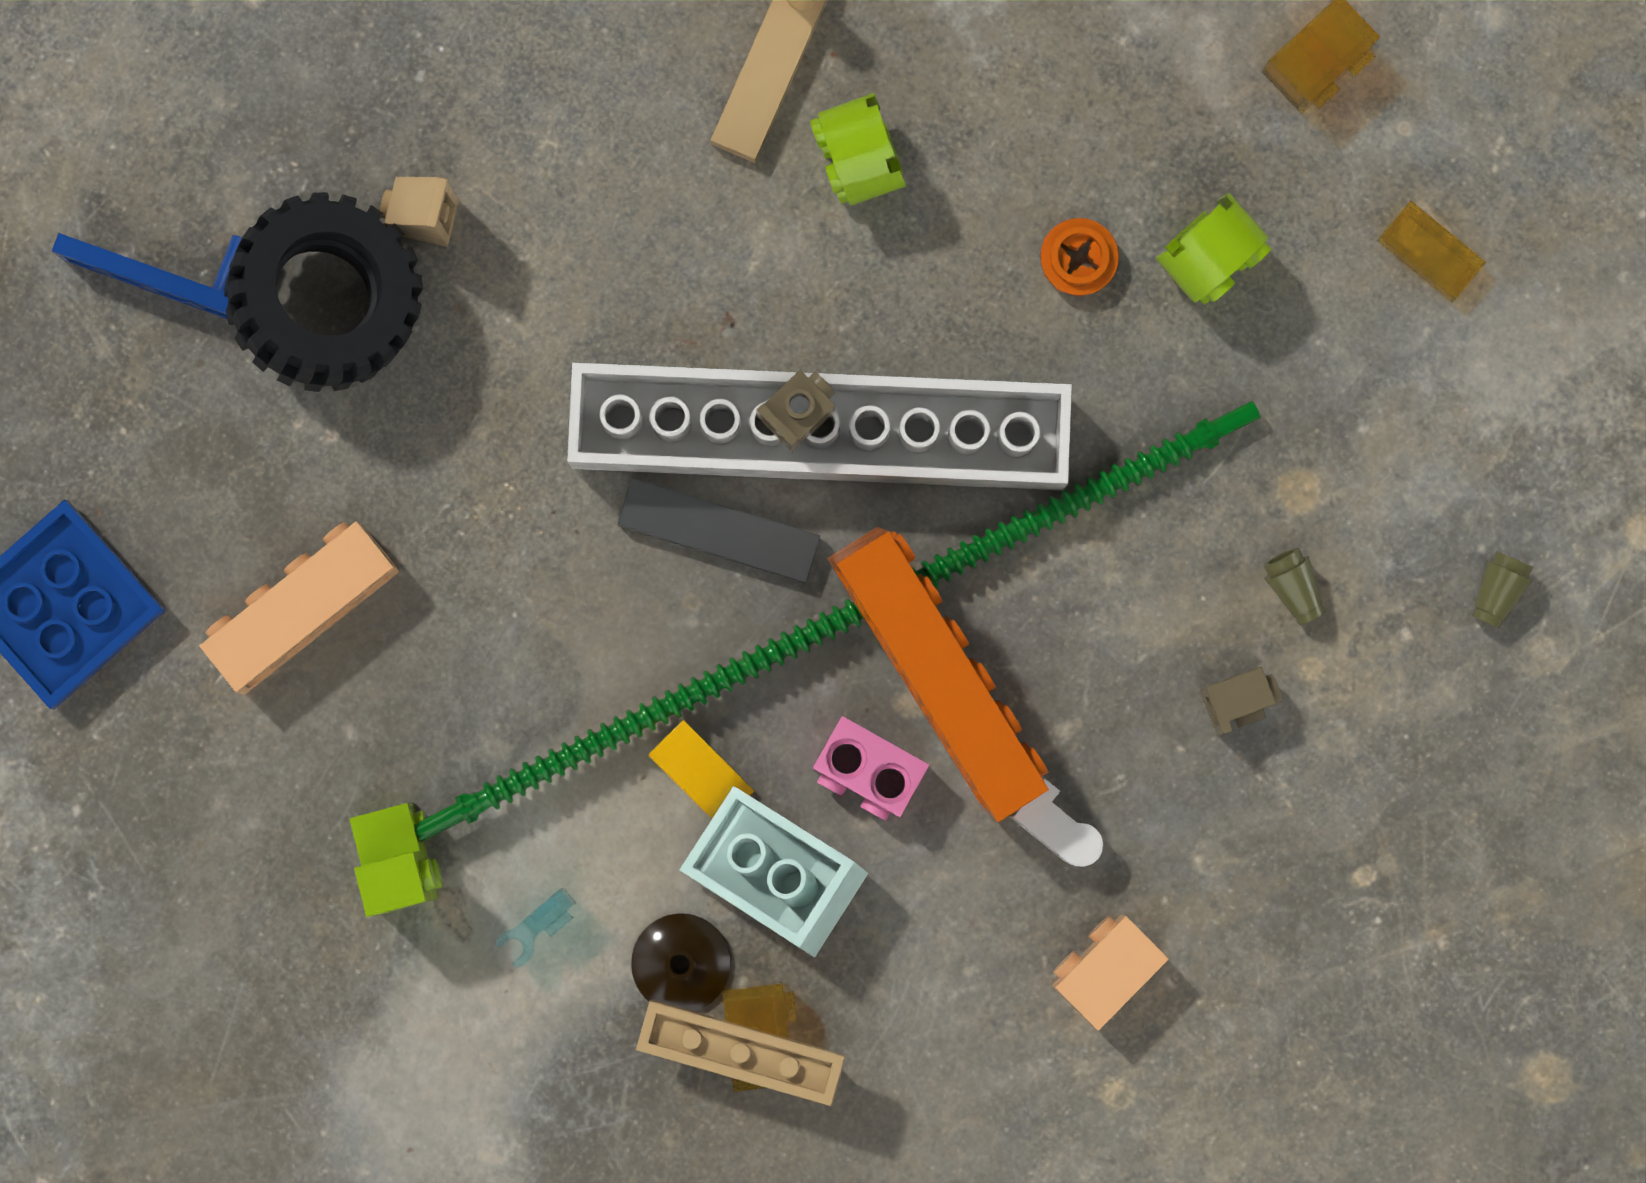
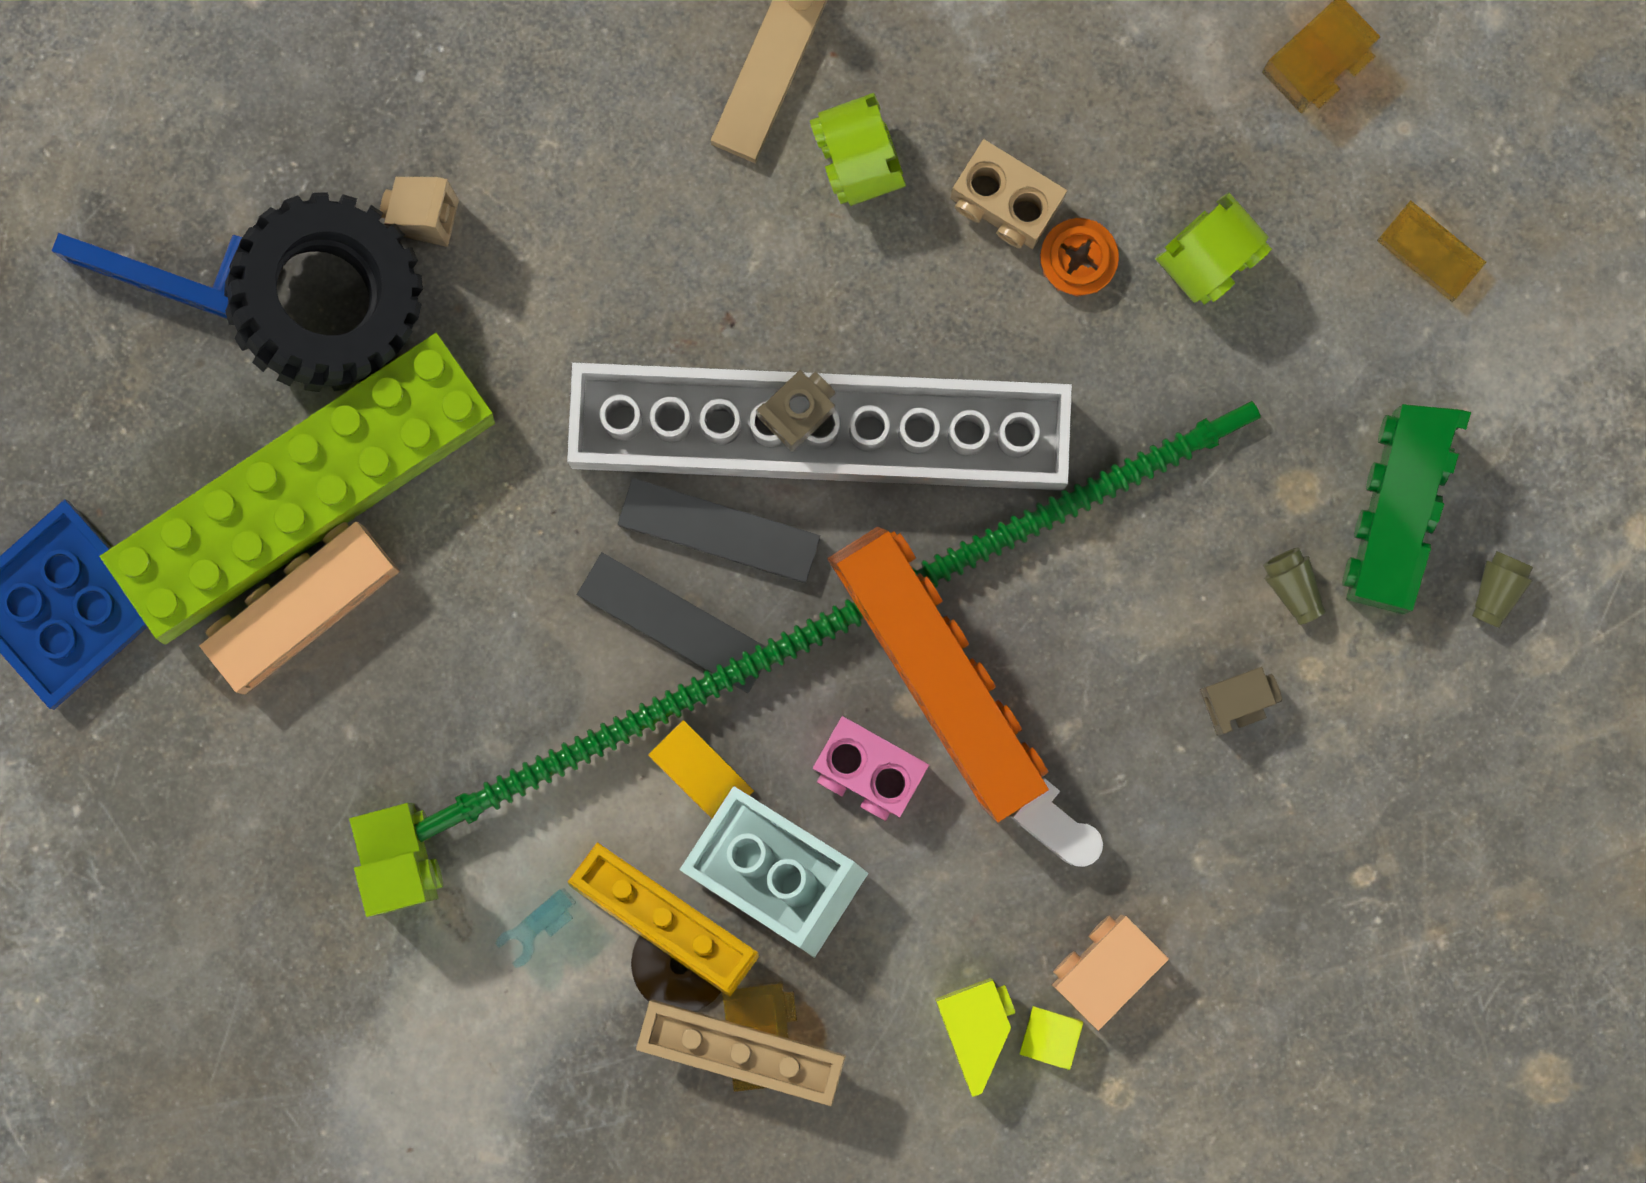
none -> lime brick [99,333,495,645]
none -> yellow tile [568,842,759,997]
none -> dark grey tile [577,552,766,694]
none -> neon yellow slope [935,978,1015,1097]
none -> tan brick [950,139,1067,249]
none -> neon yellow slope [1019,1006,1083,1070]
none -> green wedge [1342,404,1471,614]

